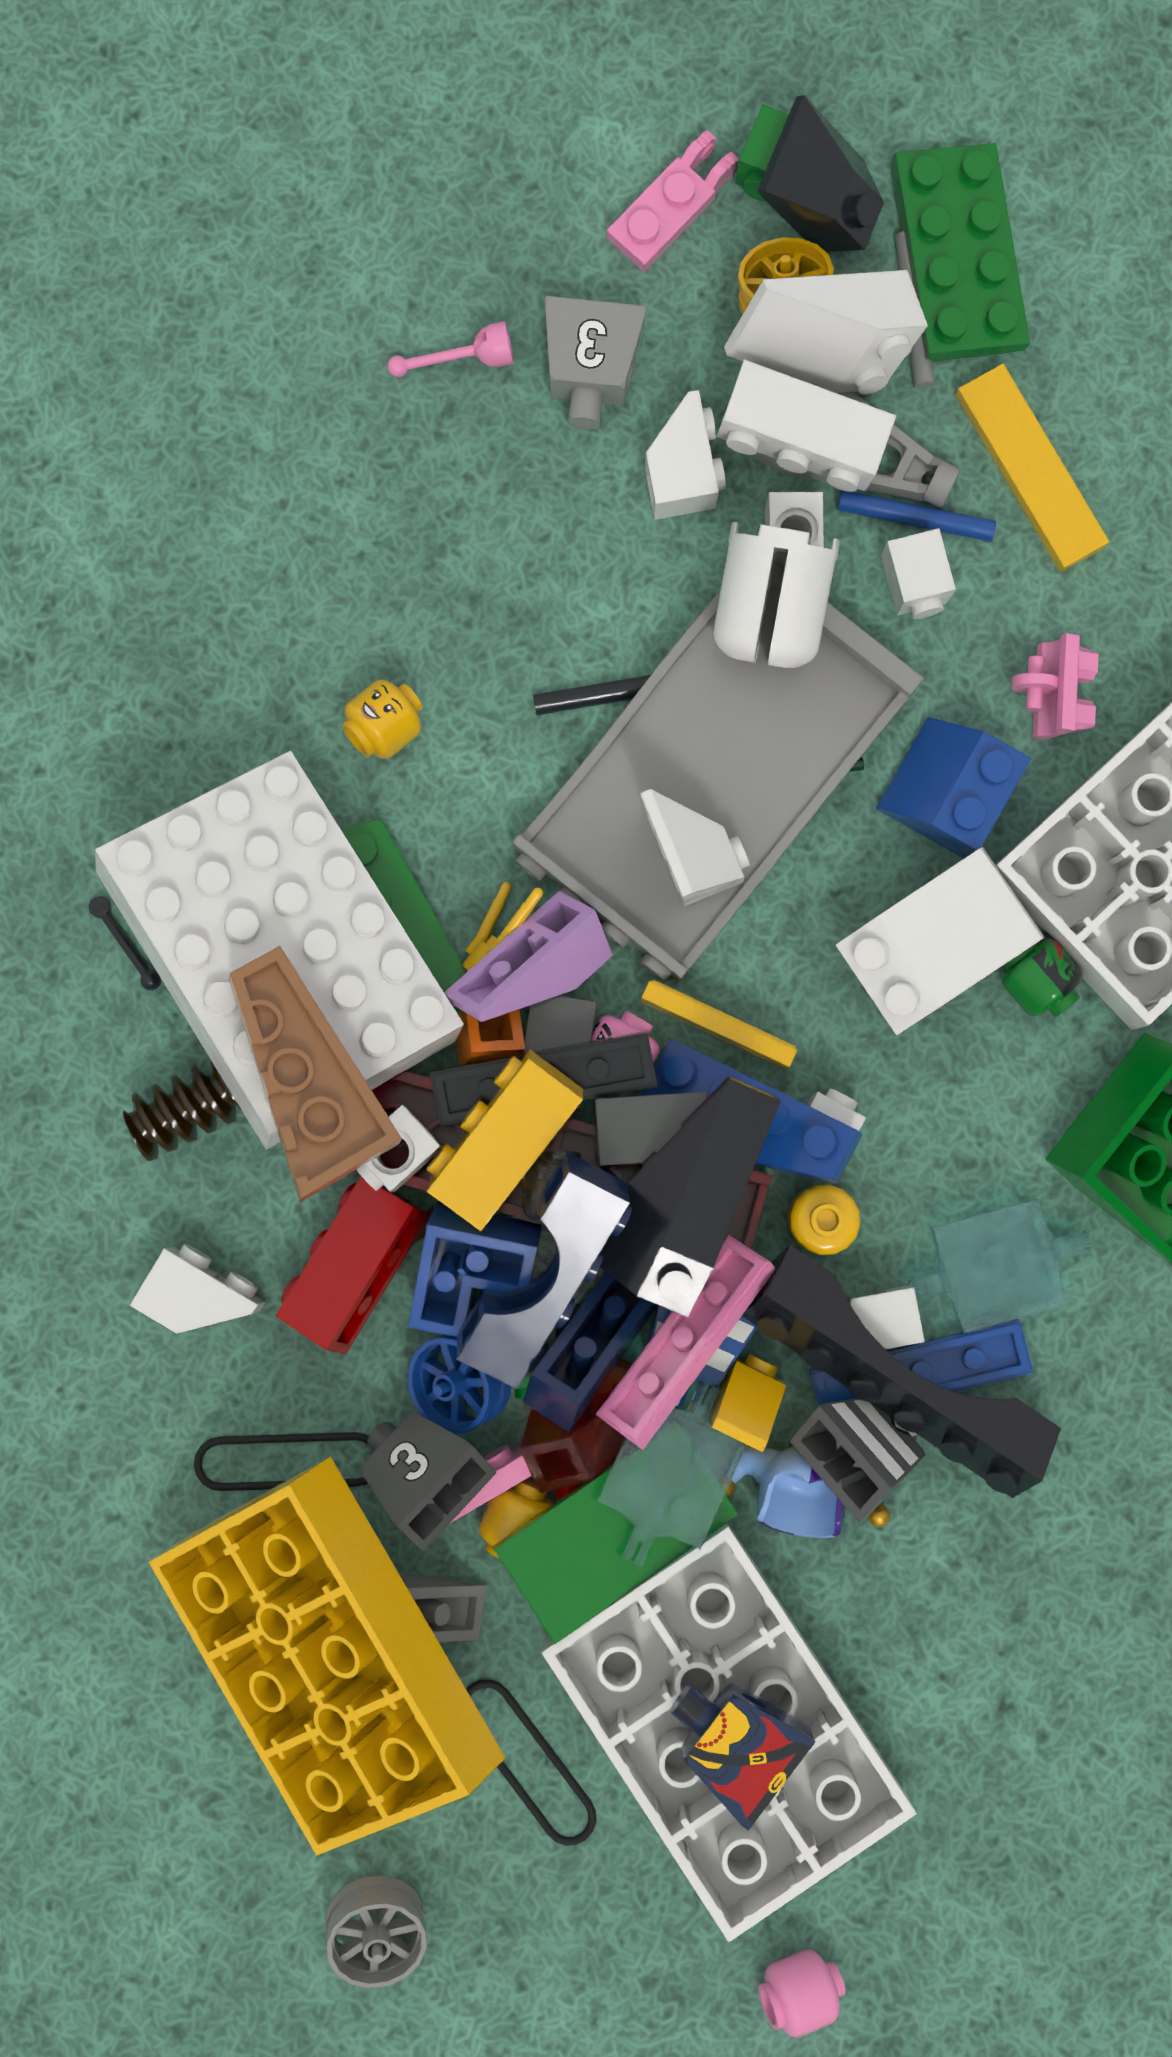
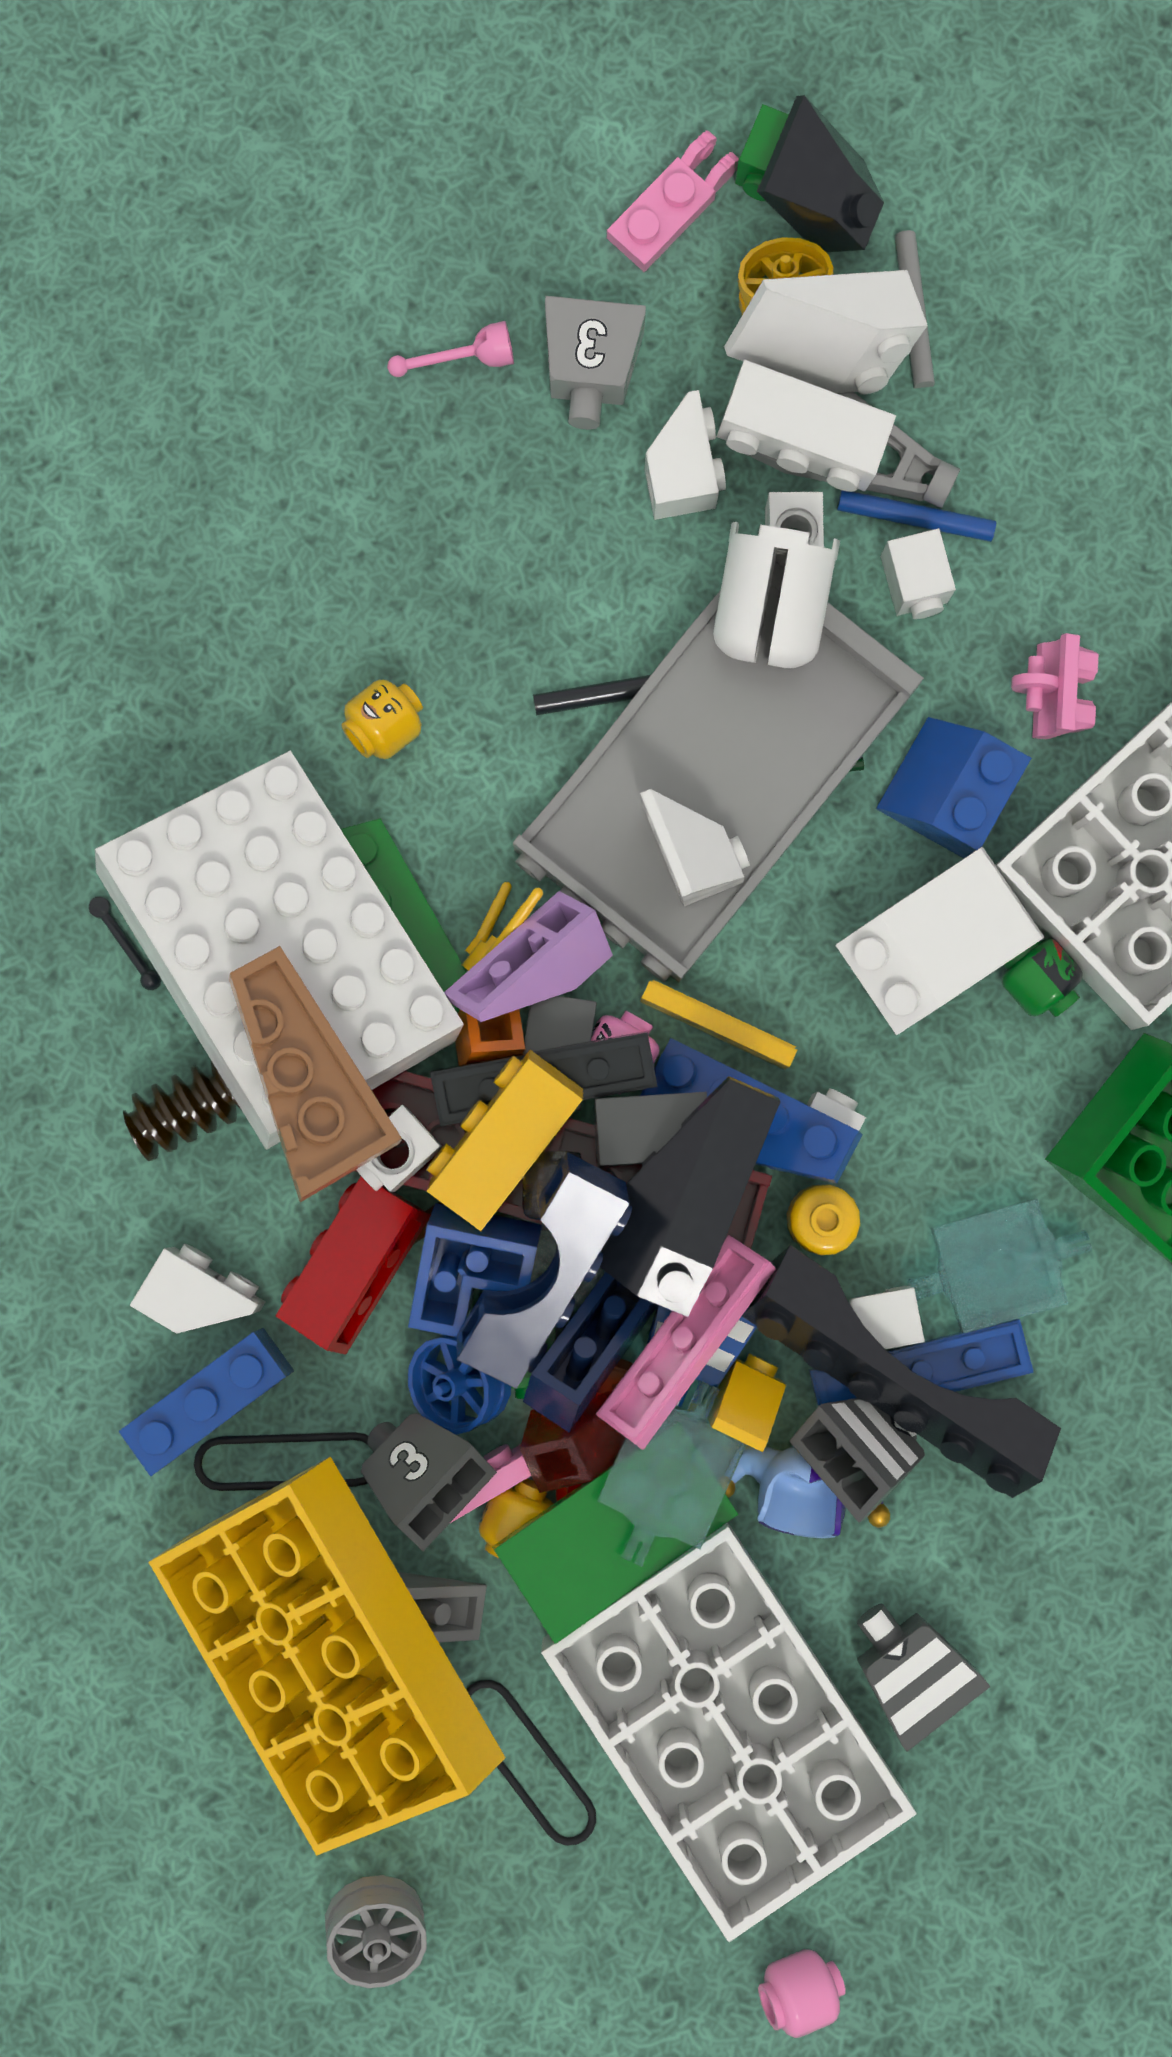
torso [670,1683,816,1831] -> none
green plate [891,143,1030,362] -> none
yellow tile [955,363,1110,573] -> none
none -> blue brick [118,1328,294,1477]
none -> dark grey torso [857,1603,990,1752]

